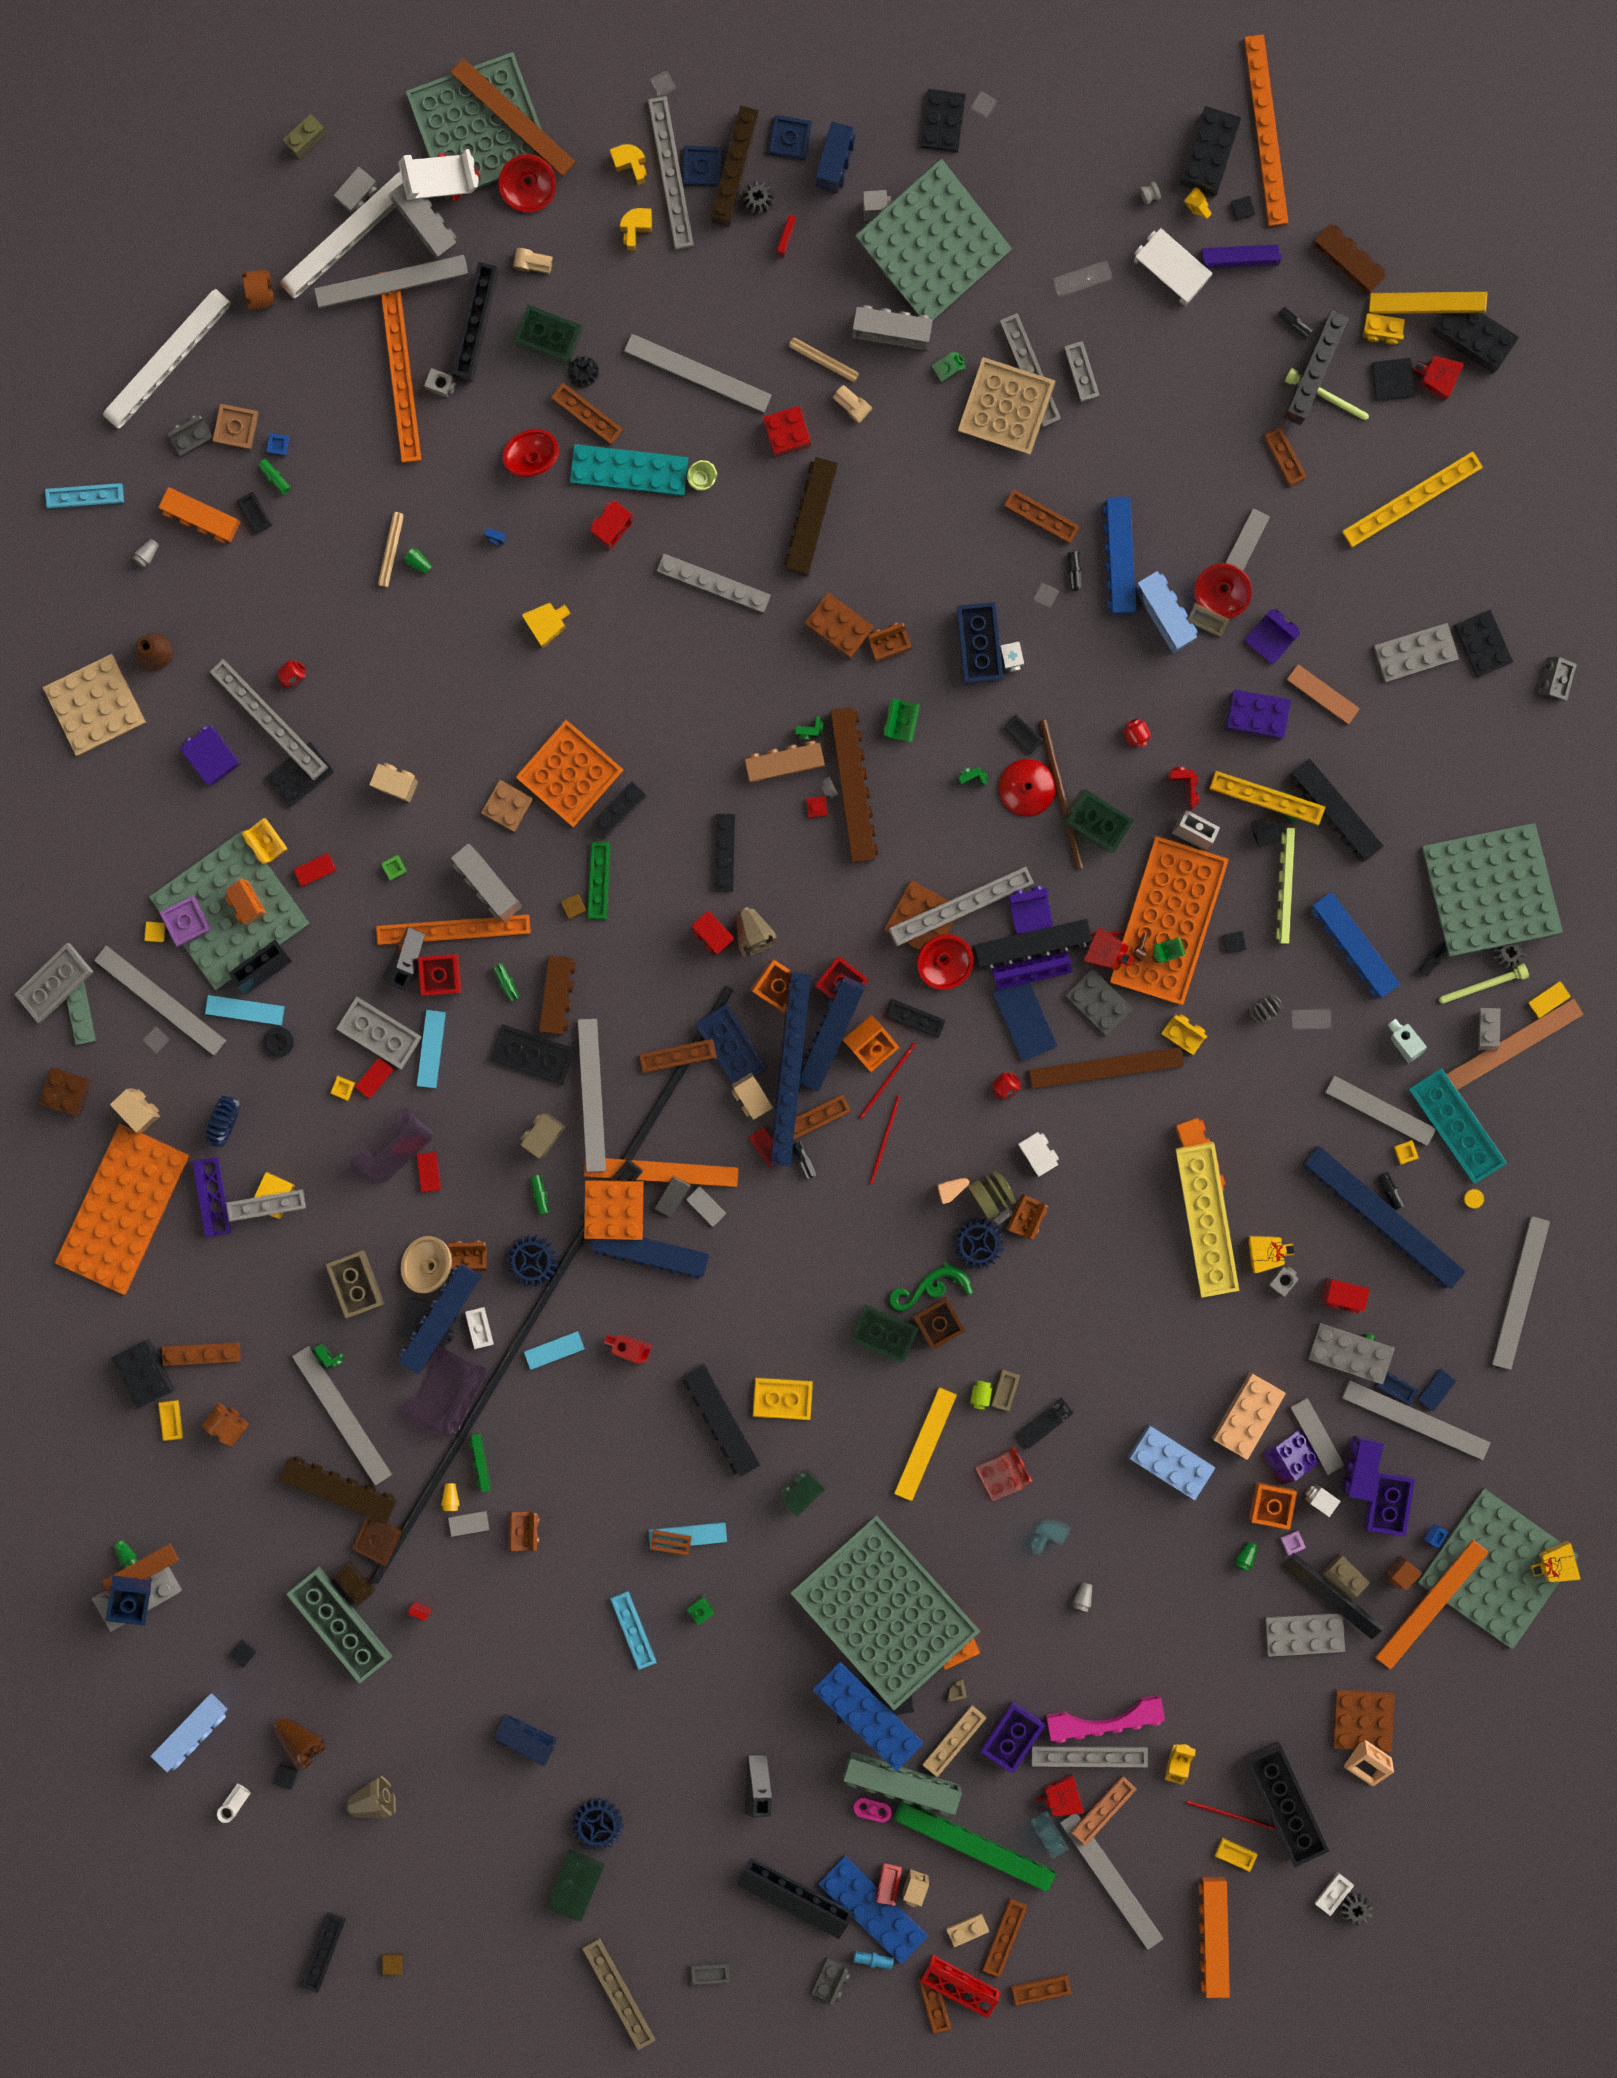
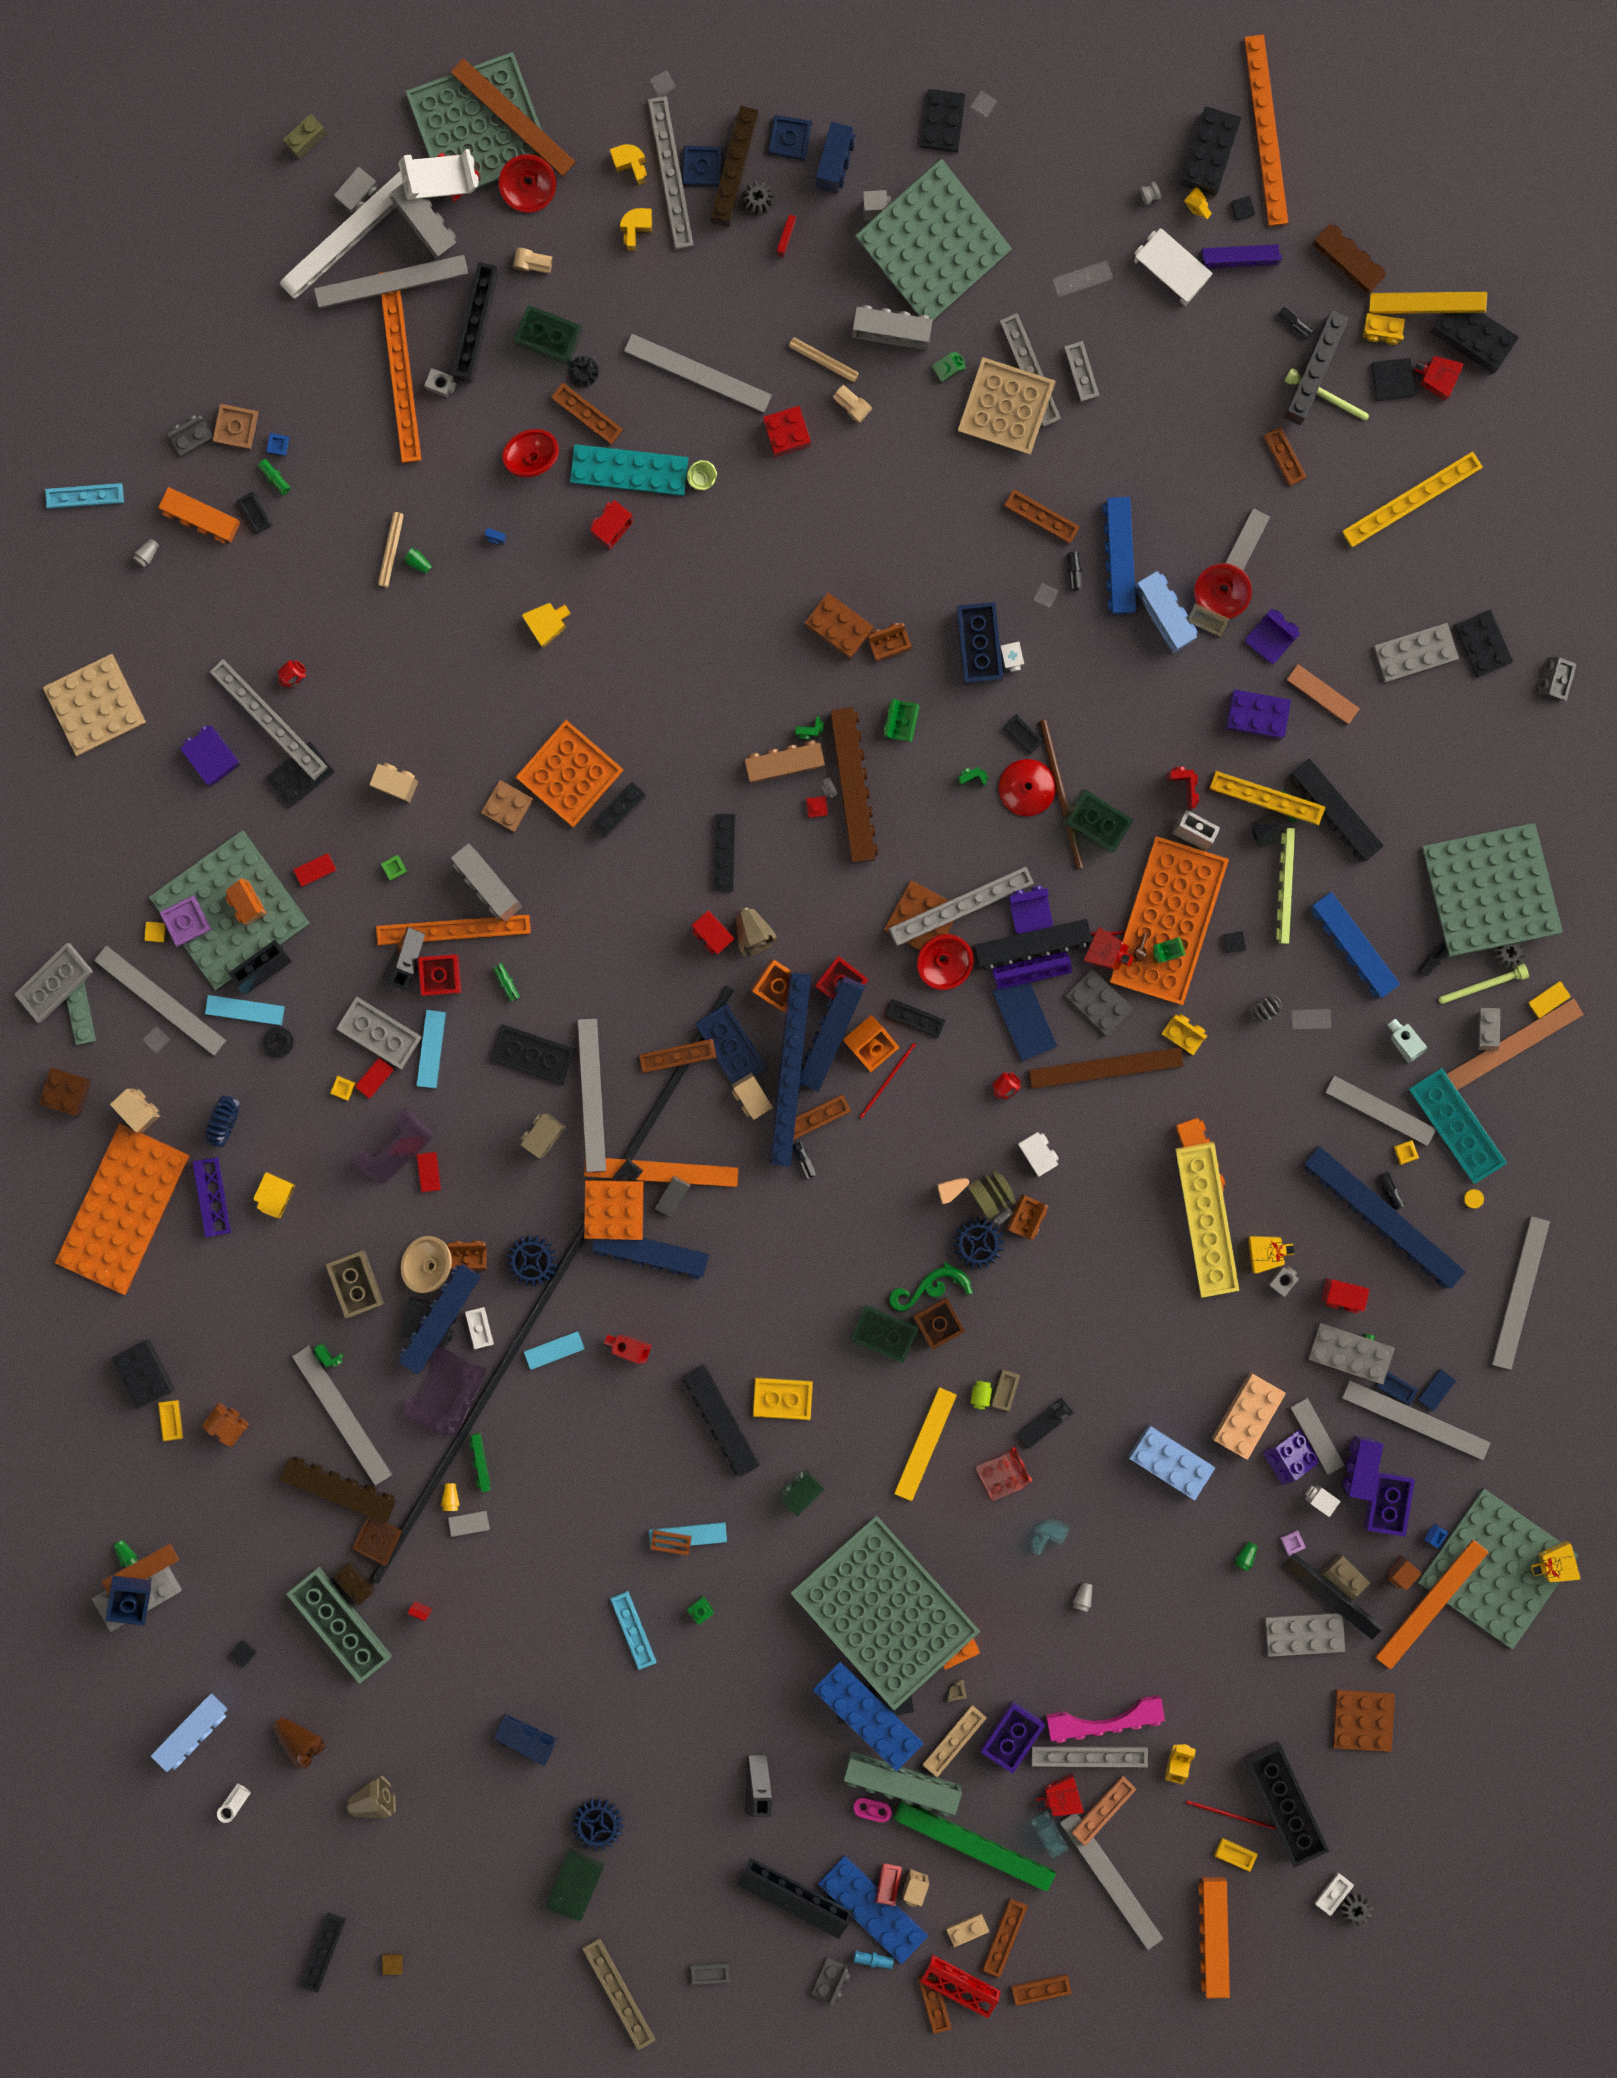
white beam [103,289,231,429] -> none
reddish brown cone [134,632,173,671] -> none
dark orange plate [162,1342,241,1366] -> none
light grey tile [226,1189,306,1222] -> none
yellow bracket [241,818,287,864] -> none
dark orange brick [242,269,274,311] -> none
black tile [273,1764,298,1789] -> none
dark orange bracket [508,1511,540,1552] -> none
green pin [530,1175,550,1215] -> none
reddish brown brick [540,955,576,1035] -> none
pearl gold tile [561,894,586,919] -> none
green tile [587,842,611,920] -> none
light grey plate [657,554,771,613] -> none
light grey tile [686,1186,727,1227] -> none
red tile [748,1126,775,1168] -> none
dark brown brick [784,457,838,576] -> none
red piece [869,1095,901,1184] -> none
red head [1123,718,1151,748] -> none
orange brick [1249,1482,1297,1530] -> none
light nougat tile [1344,1740,1394,1786] -> none

